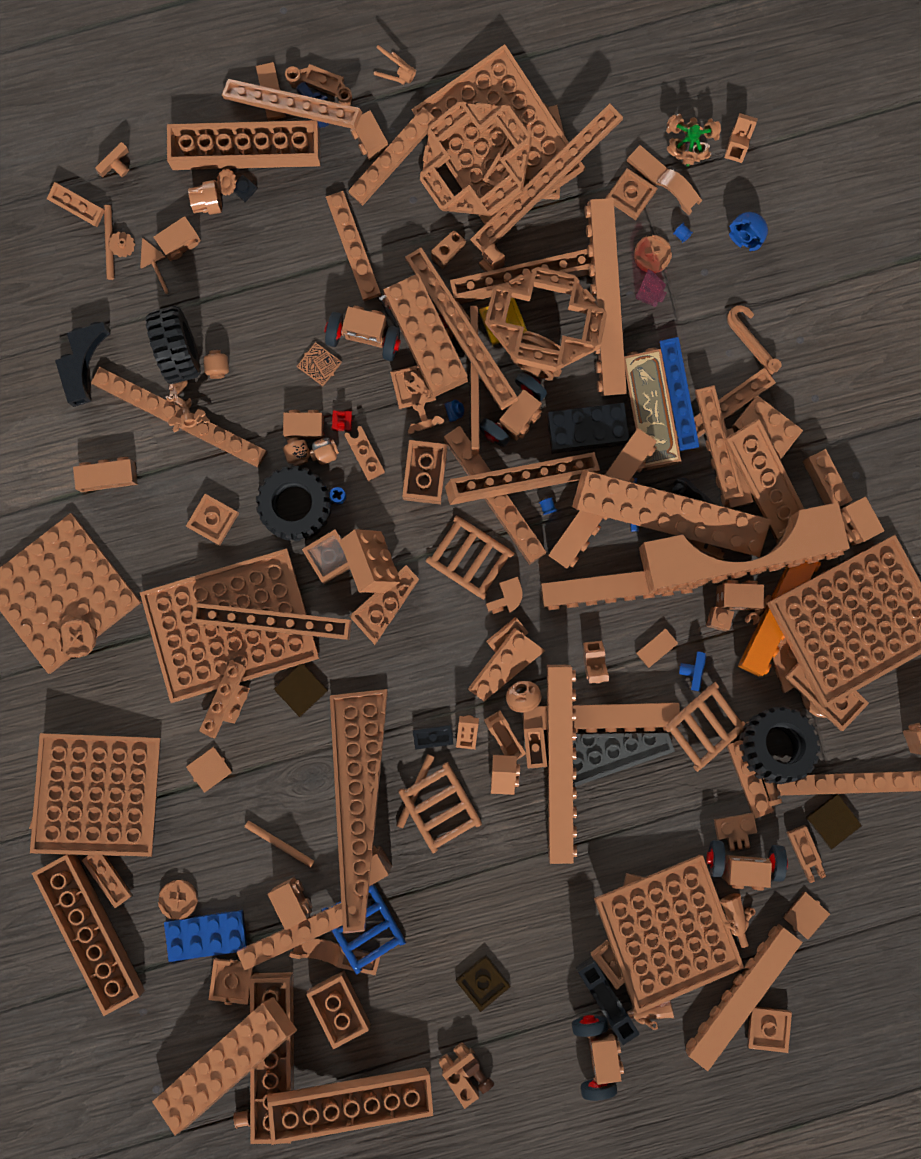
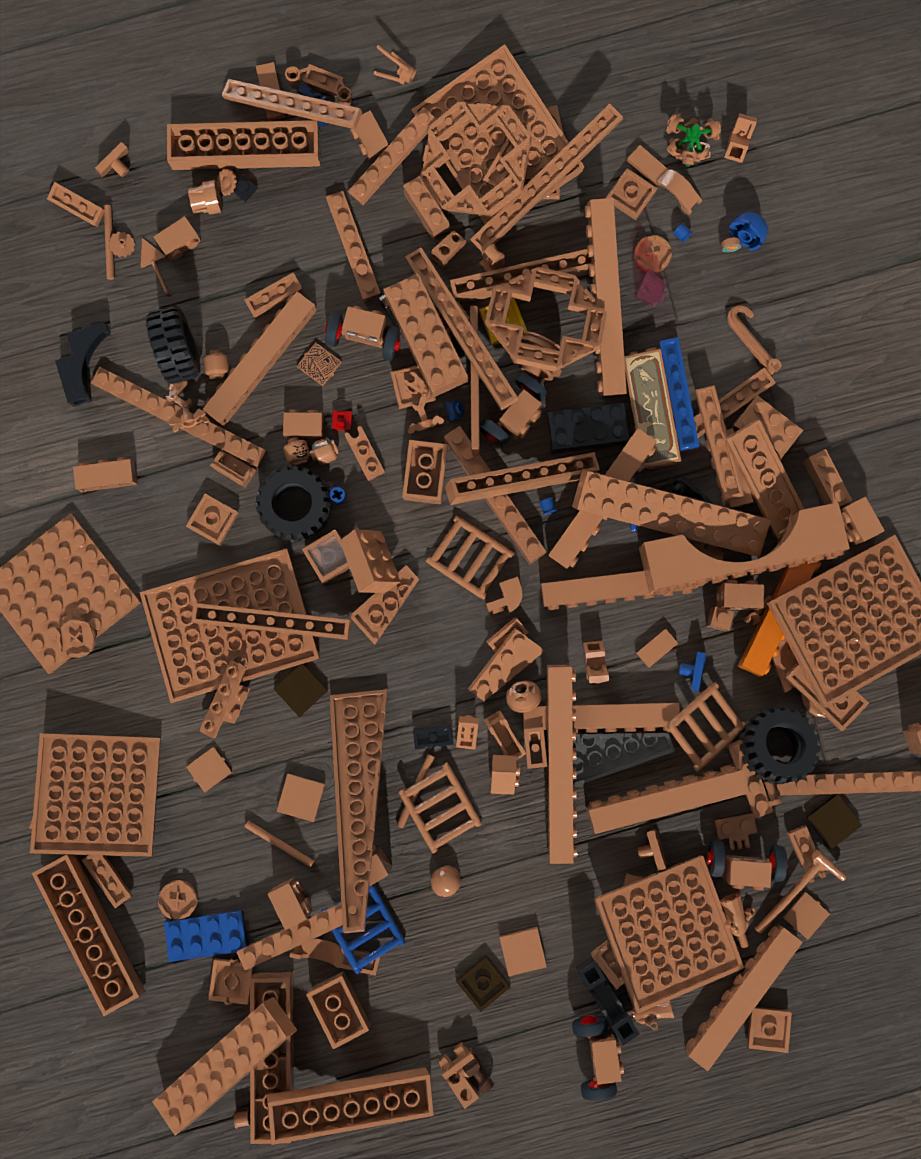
none -> nougat brick [203,292,317,427]
none -> nougat hinge [210,451,256,488]
none -> nougat plate [244,273,303,318]
none -> nougat tile [277,773,325,822]
none -> nougat brick [403,176,449,240]
none -> nougat hair [430,865,462,897]
none -> nougat tile [499,927,547,976]
none -> nougat brick [585,765,749,834]
none -> nougat tile [637,827,667,871]
none -> nougat tile [721,237,741,253]
none -> nougat bar [755,850,847,934]

